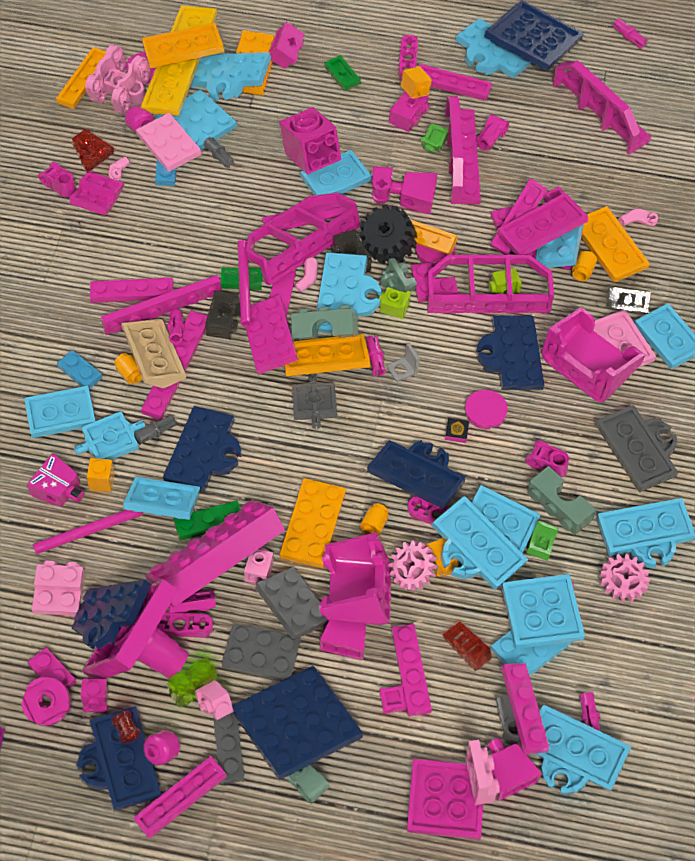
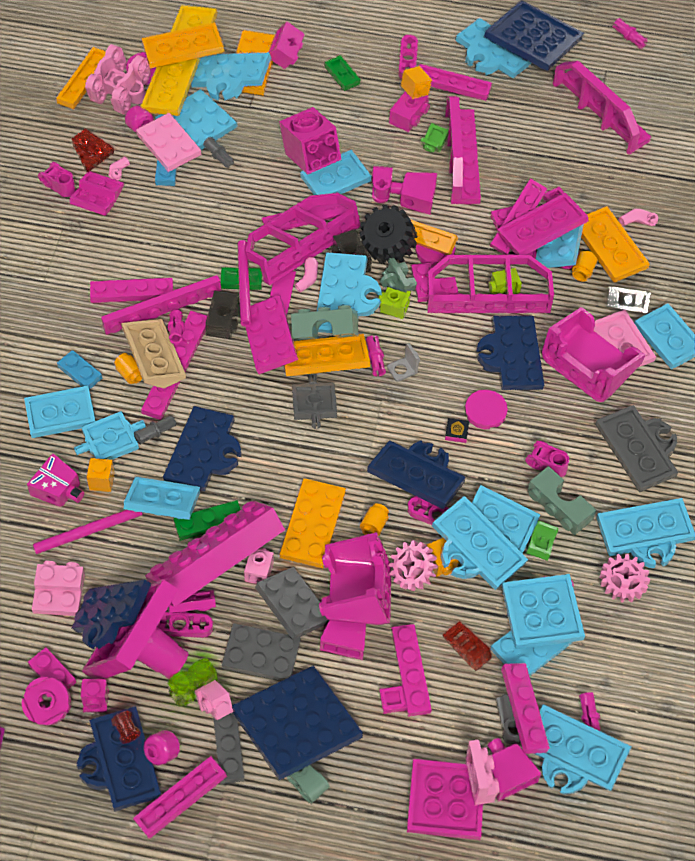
dark pink piece [476,114,510,151] -> none

